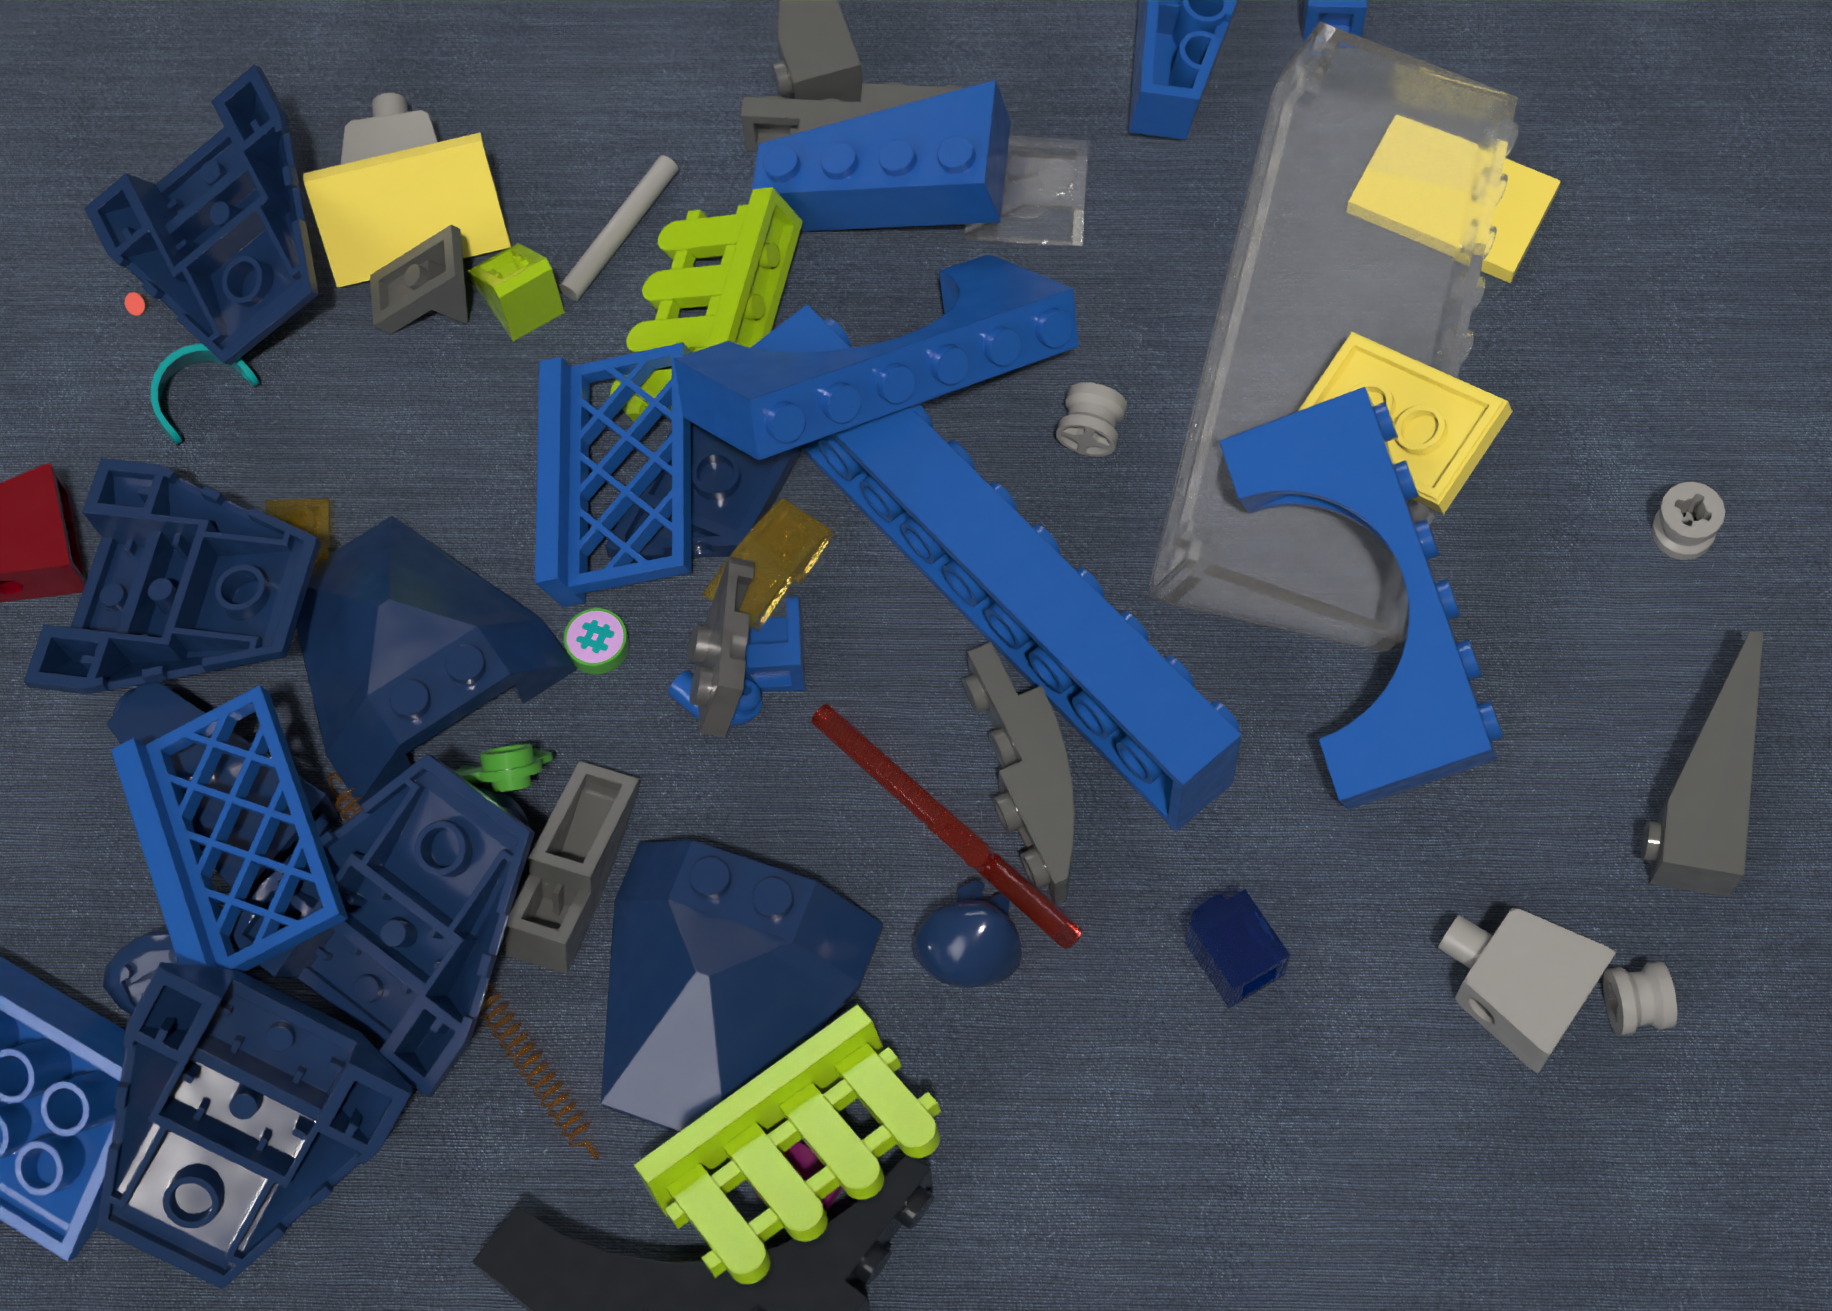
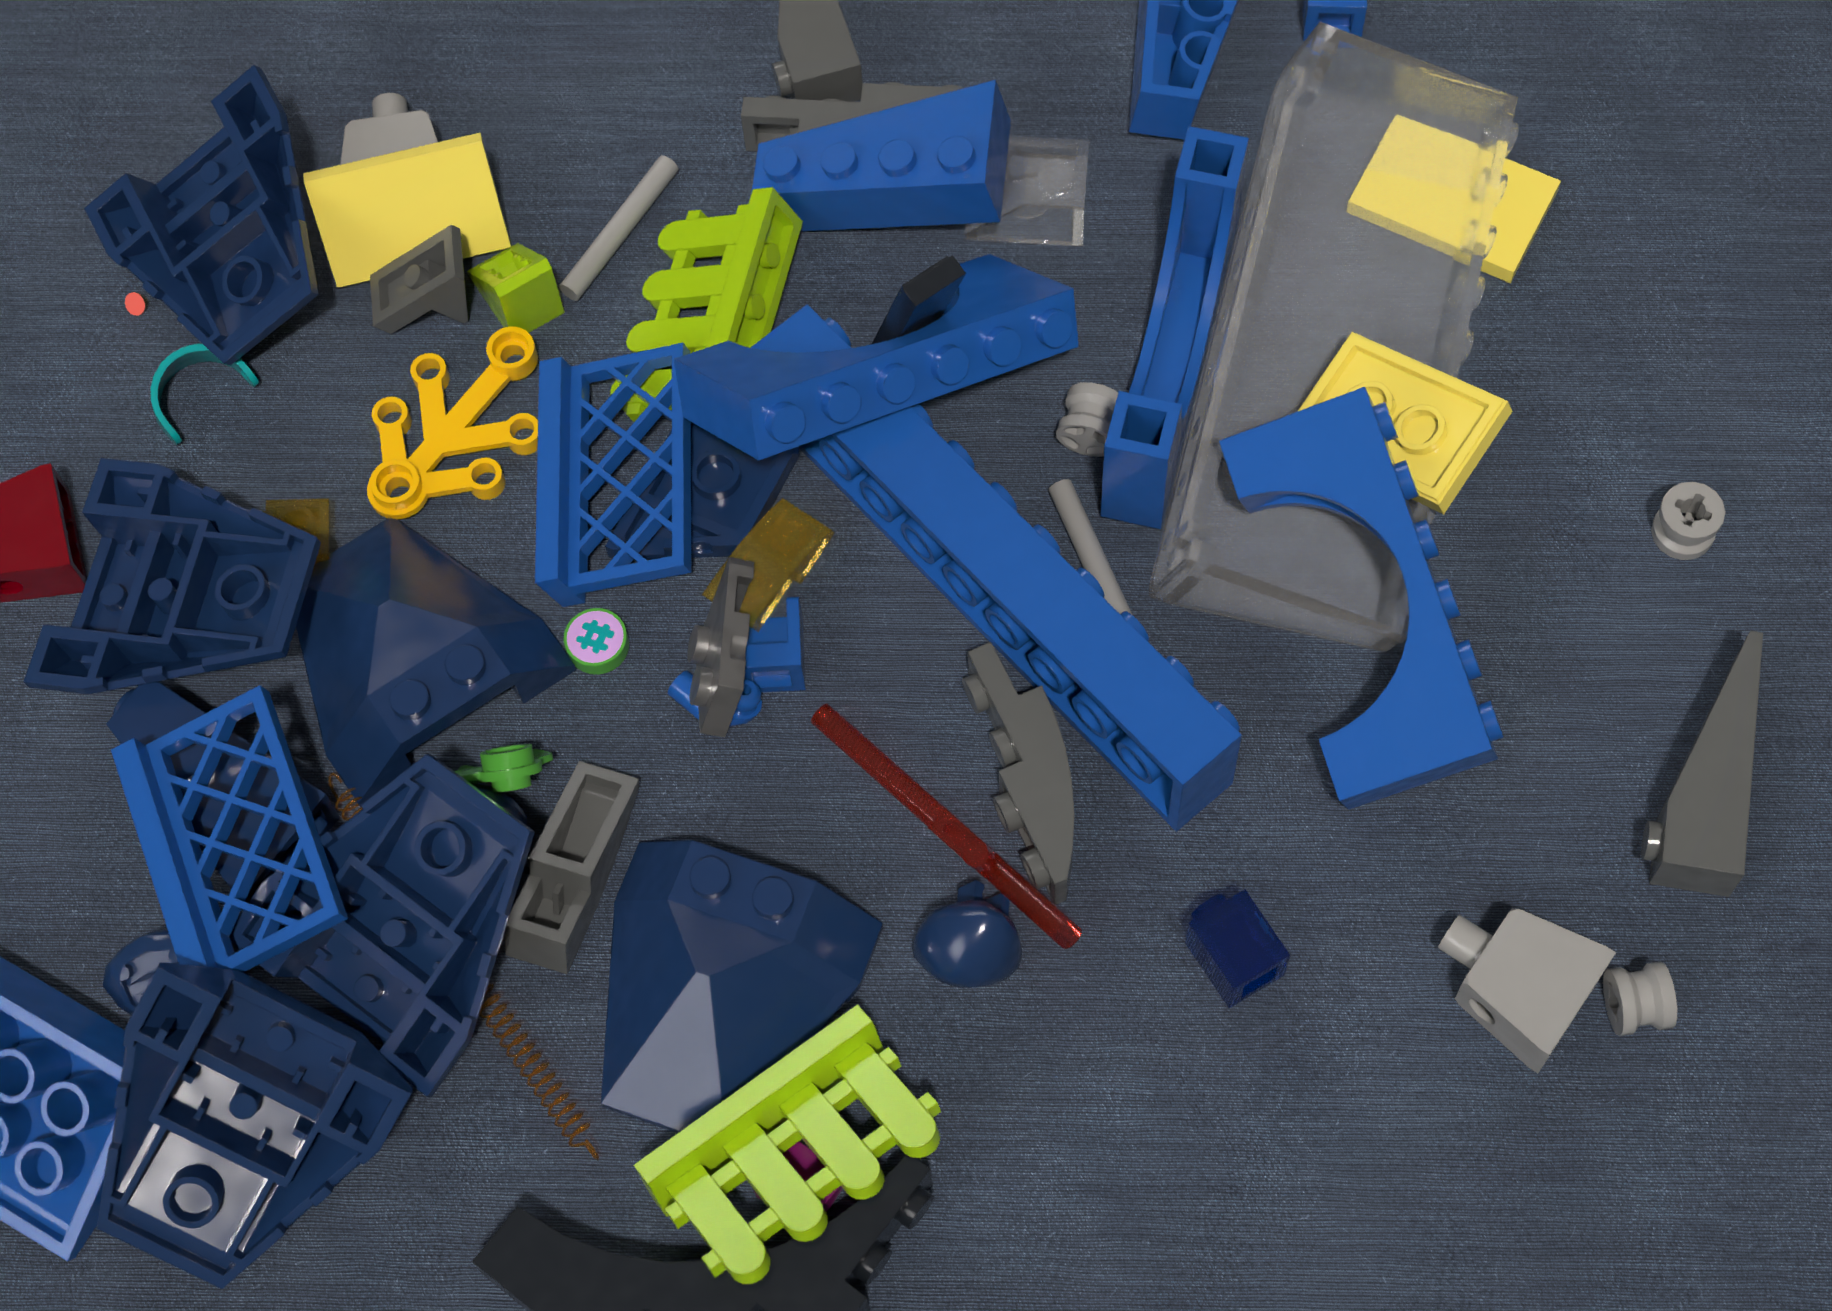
none -> yellow plant [367,326,538,519]
none -> black tile [872,255,966,344]
none -> light grey bar [1049,479,1132,614]
none -> blue arch [1101,126,1249,529]

